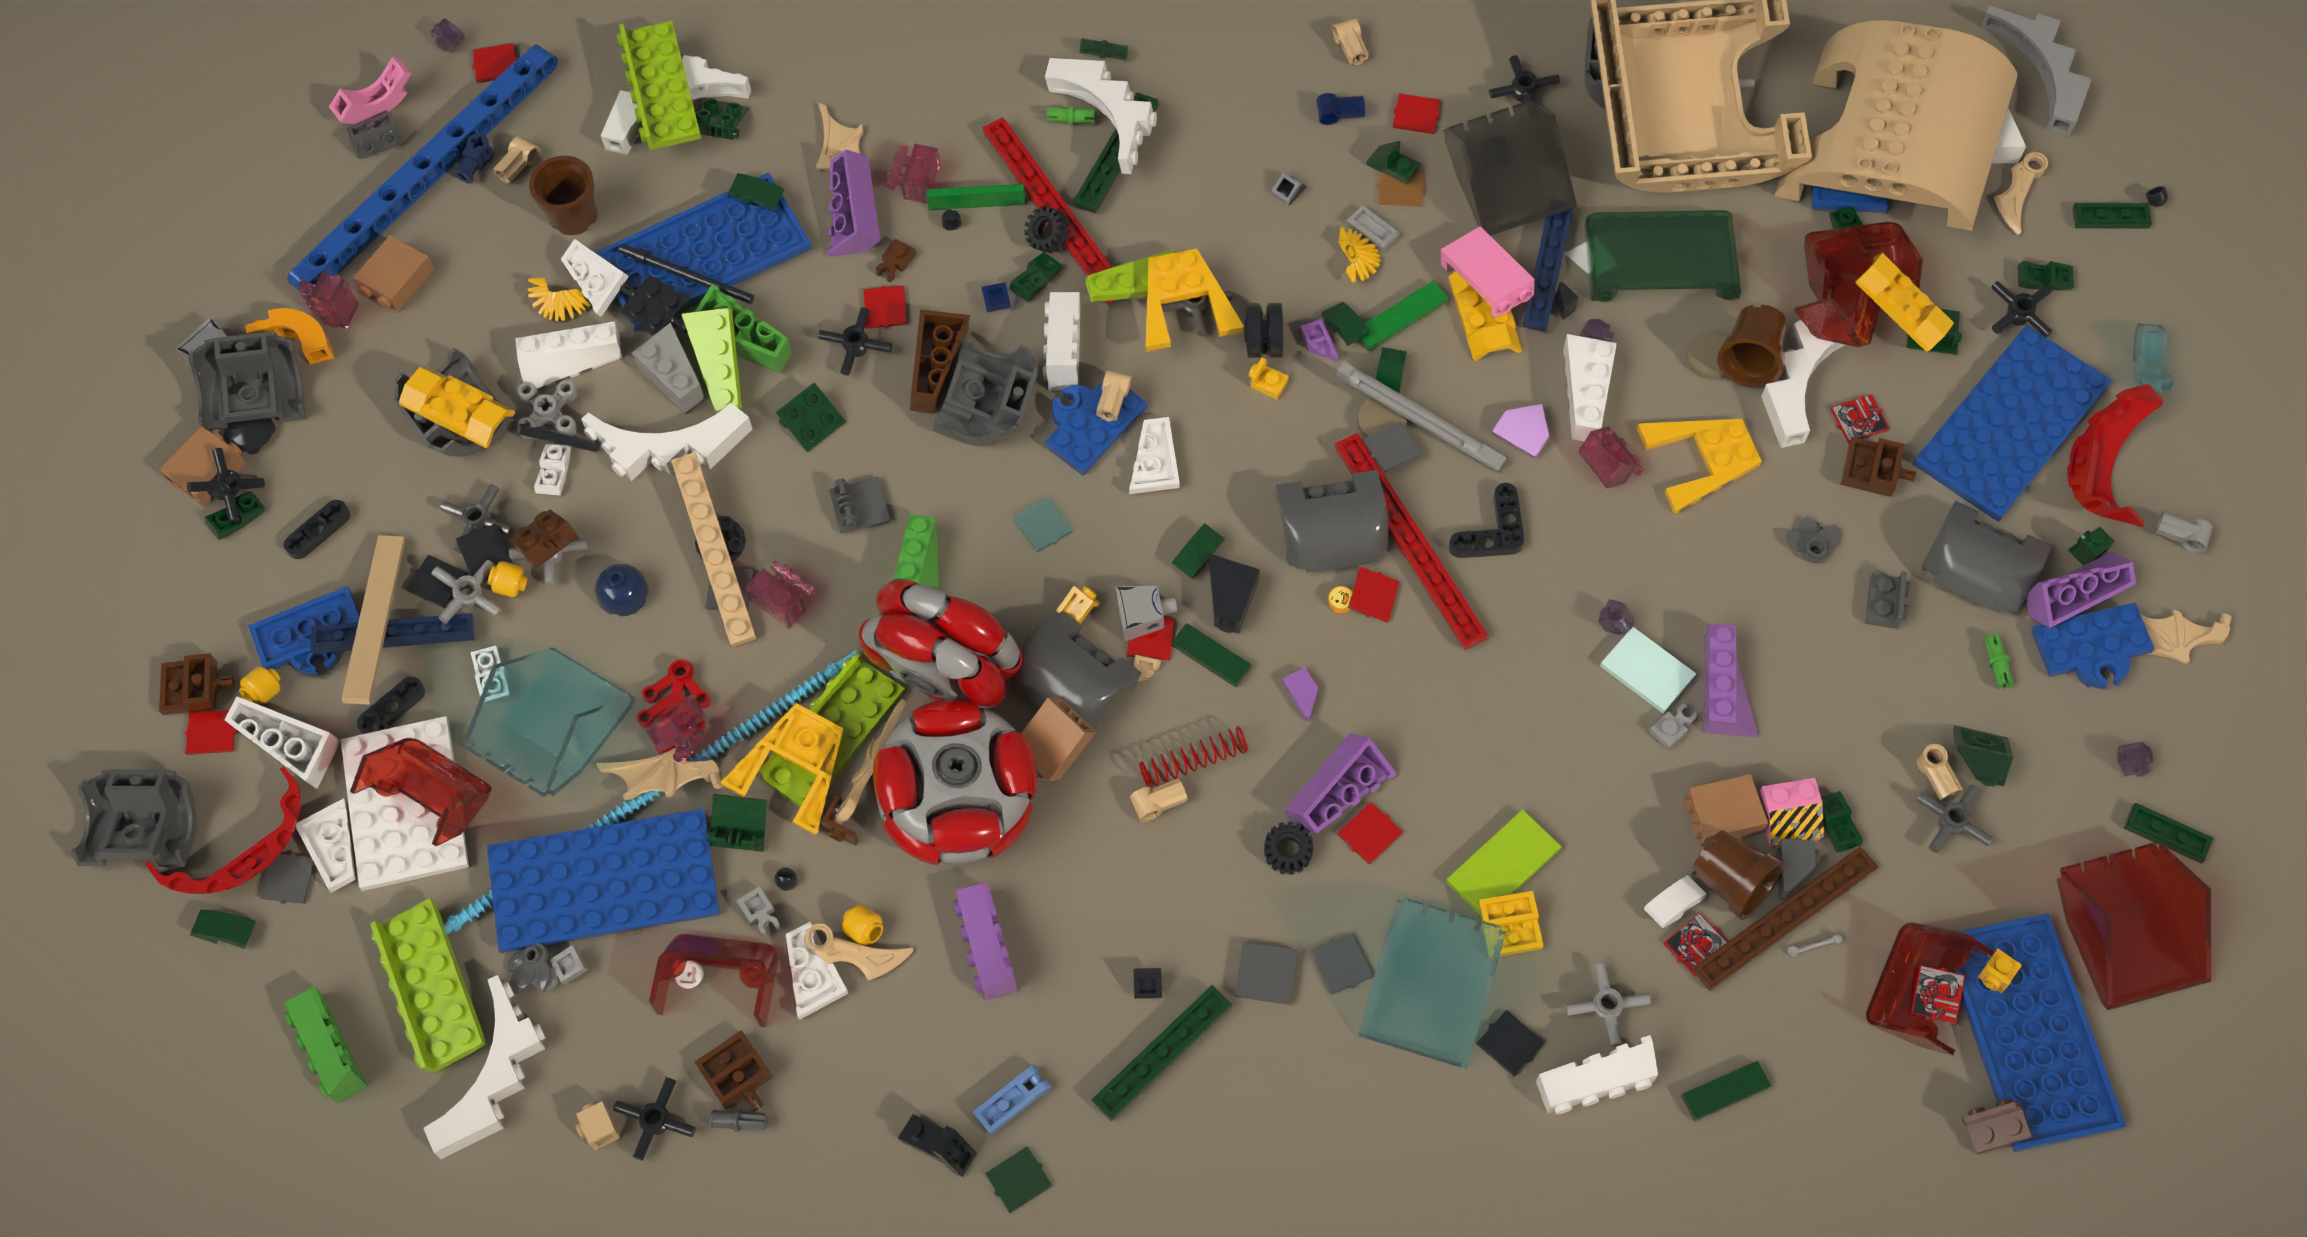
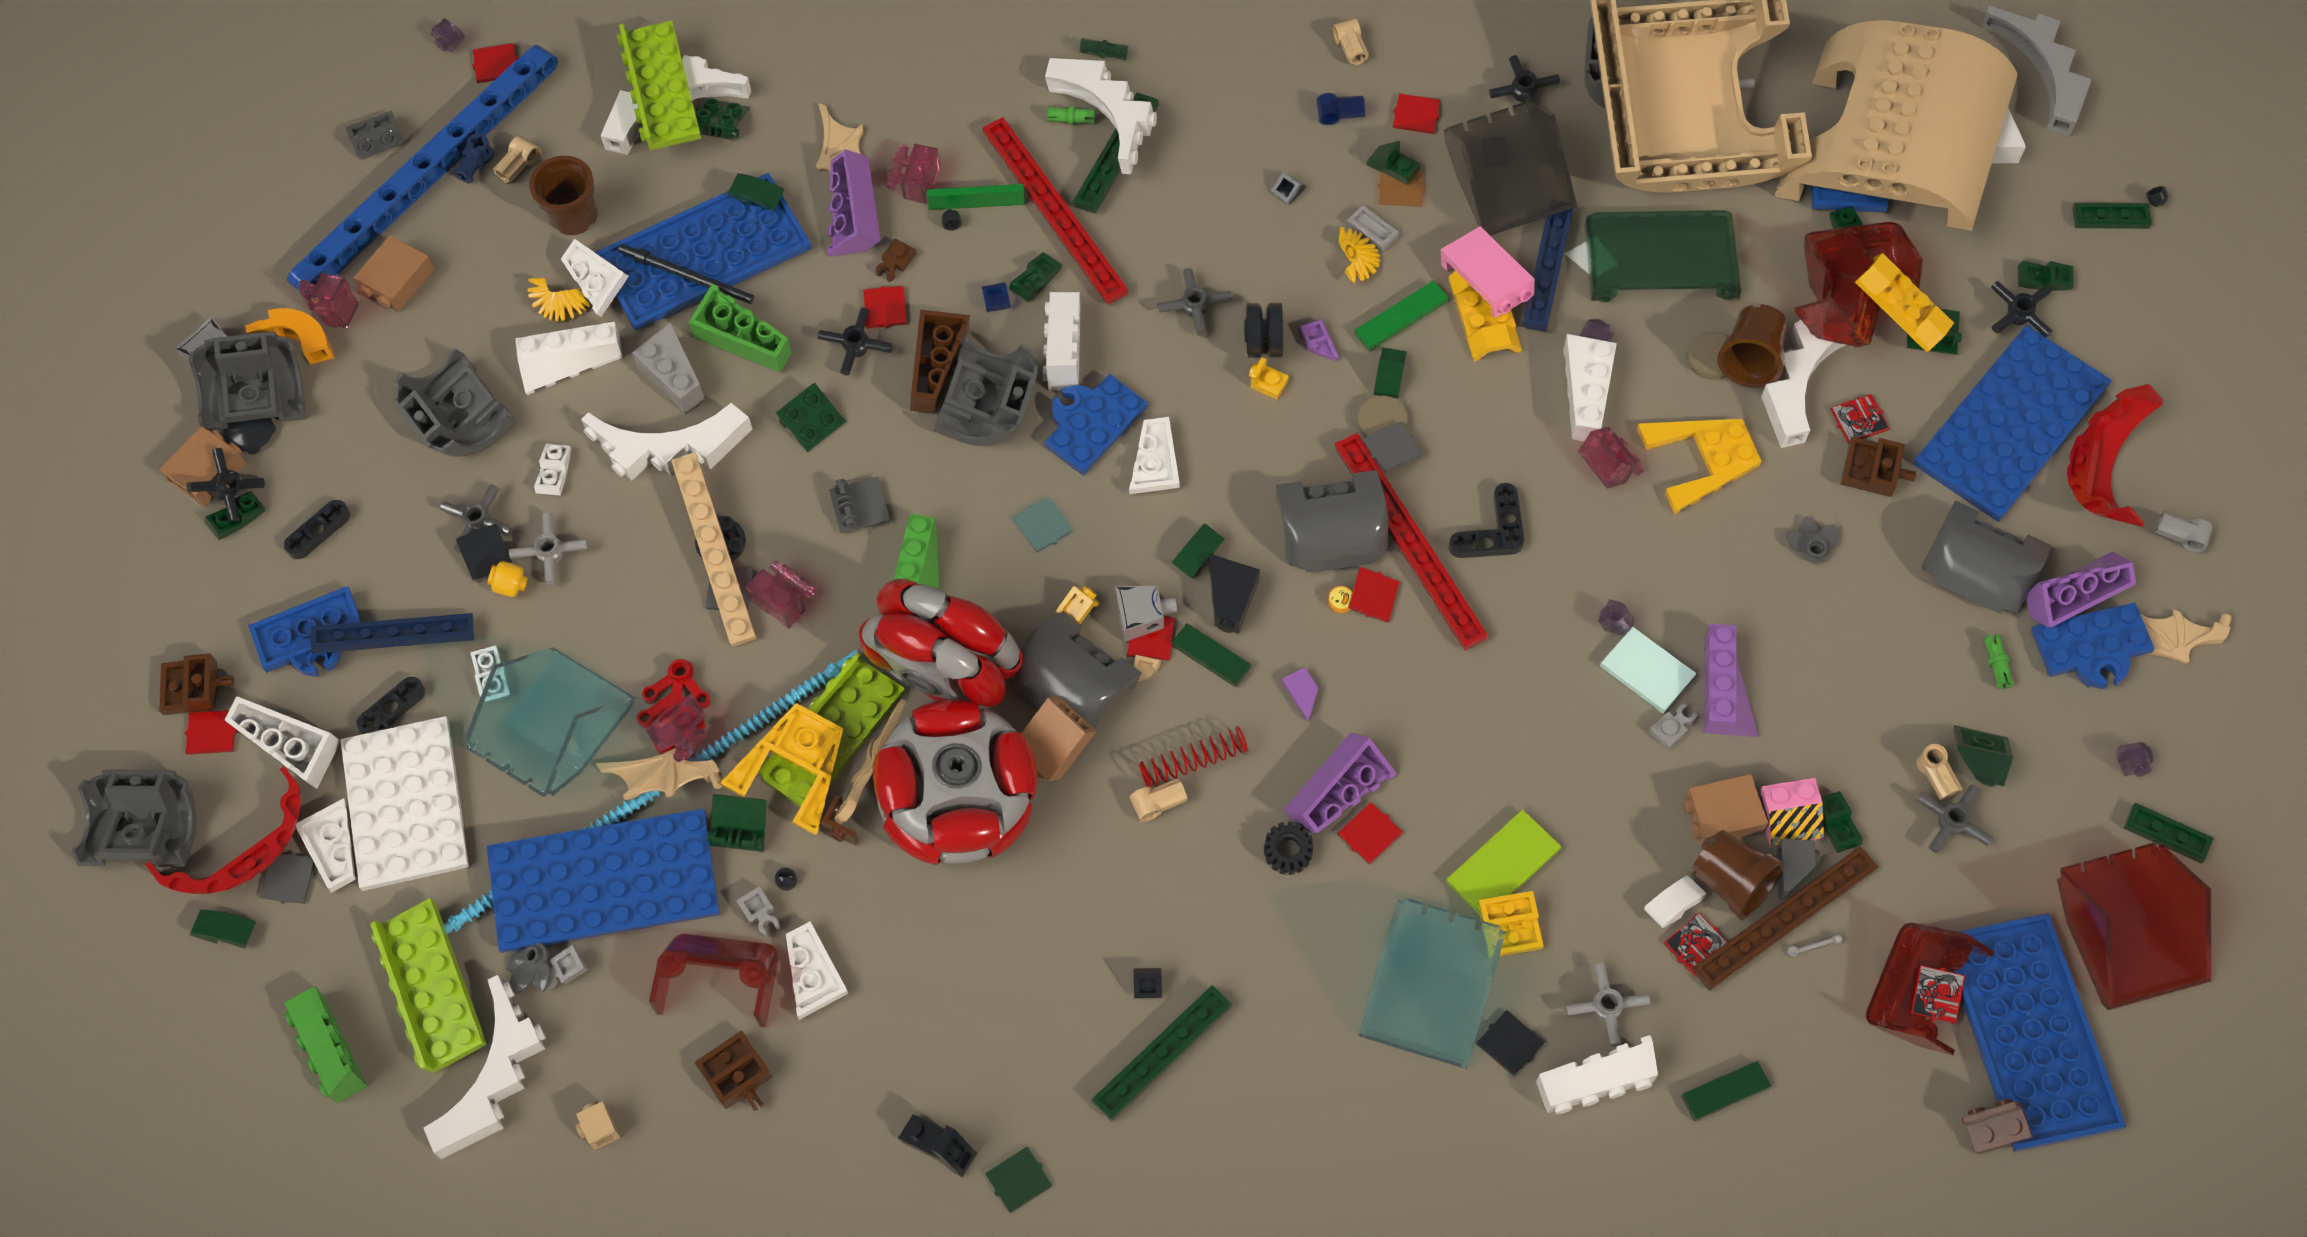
yellow head [239,666,281,705] -> none
bright pink arch [329,57,412,124] -> none
tan tile [342,535,405,704] -> none
clear red windscreen [350,738,492,847] -> none
yellow piece [399,367,515,449] -> none
black piece [406,555,467,609] -> none
light grey bar [432,560,502,624] -> none
reddish brown plate [509,509,578,568] -> none
light grey gear [516,380,578,440] -> none
black bar [519,425,597,452] -> none
dark blue cylinder [595,564,649,616] -> none
black bar [613,1077,696,1161] -> none
black plate [619,274,690,336] -> none
white tile [674,960,704,989] -> none
wing [682,308,742,411] -> none
dark grey axle [709,1109,768,1132] -> none
tan piece [804,923,913,980] -> none
yellow head [842,905,883,945] -> none
medium lavender wedge [953,882,1017,1000] -> none
medium blue plate [972,1065,1052,1136] -> none
black tyre [1024,206,1071,253] -> none
lime wing [1085,249,1175,302] -> none
tan piece [1096,369,1132,422] -> none
yellow wing [1146,249,1244,352] -> none
dark grey tile [1235,942,1298,1005] -> none
dark grey piece [1311,933,1373,995] -> none
dark green slope [1321,302,1369,346] -> none
light grey piece [1336,361,1507,472] -> none
lavender slope [1492,404,1550,458] -> none
black slope [1556,281,1578,320] -> none
dark grey bracket [1865,571,1910,629] -> none
yellow bracket [1978,949,2022,994] -> none
tan piece [1994,152,2048,236] -> none
dark green brick [2068,527,2115,566] -> none
clear light blue arch [2133,323,2174,393] -> none

